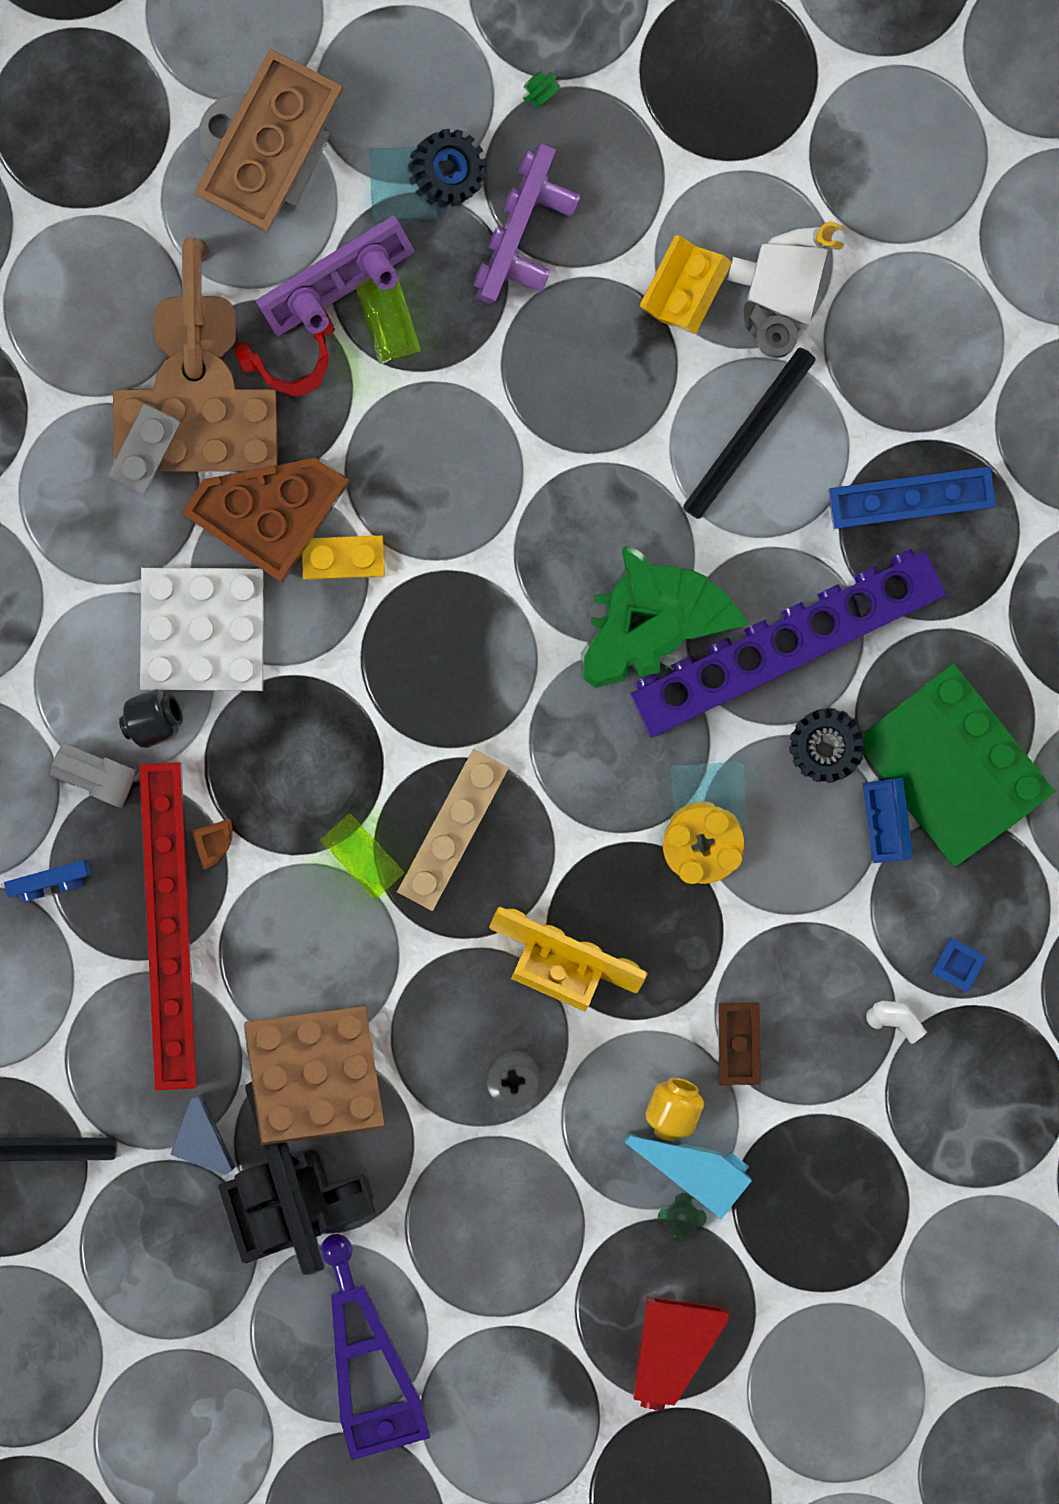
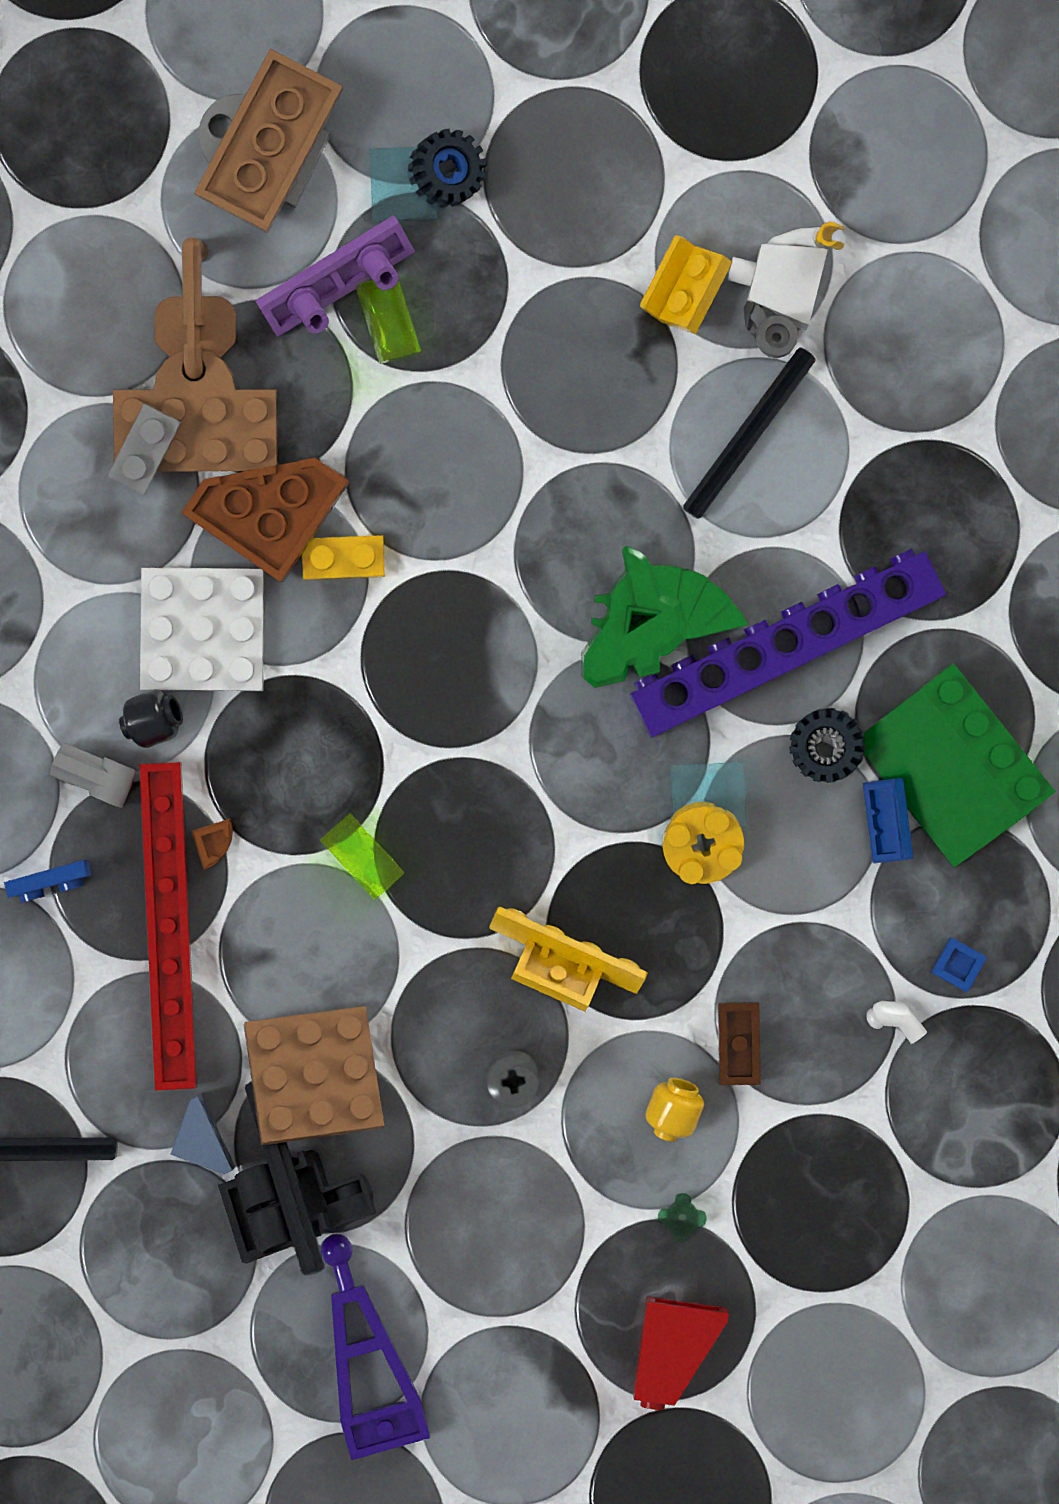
red helmet [234,309,335,396] -> none
tan plate [397,748,509,911] -> none
medium lavender plate [473,143,580,304] -> none
green plate [522,70,560,108] -> none
medium azure slope [624,1133,752,1219] -> none
blue plate [828,467,996,530] -> none

